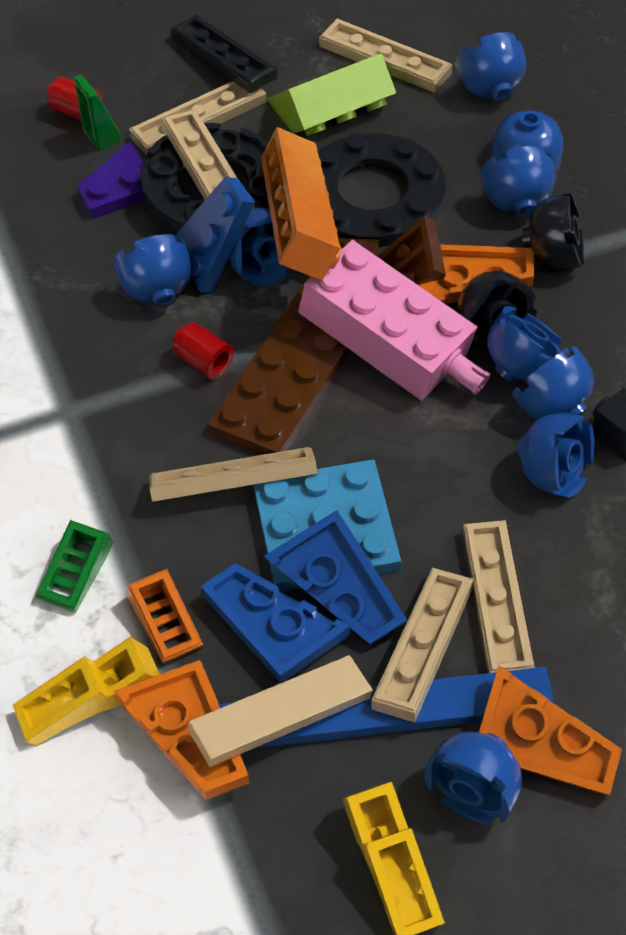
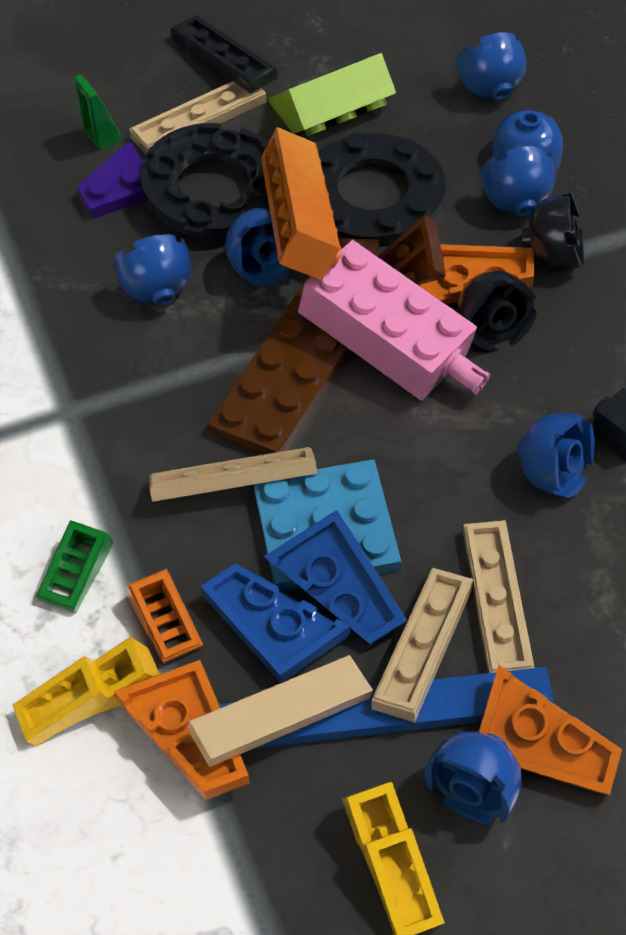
red brick [46,77,102,121] -> none
tan tile [162,109,254,209] -> none
red brick [173,322,234,379] -> none
blue wing [175,177,255,292] -> none
tan tile [319,19,453,93] -> none
blue cylinder [487,306,569,382] -> none
blue cylinder [511,346,595,420] -> none

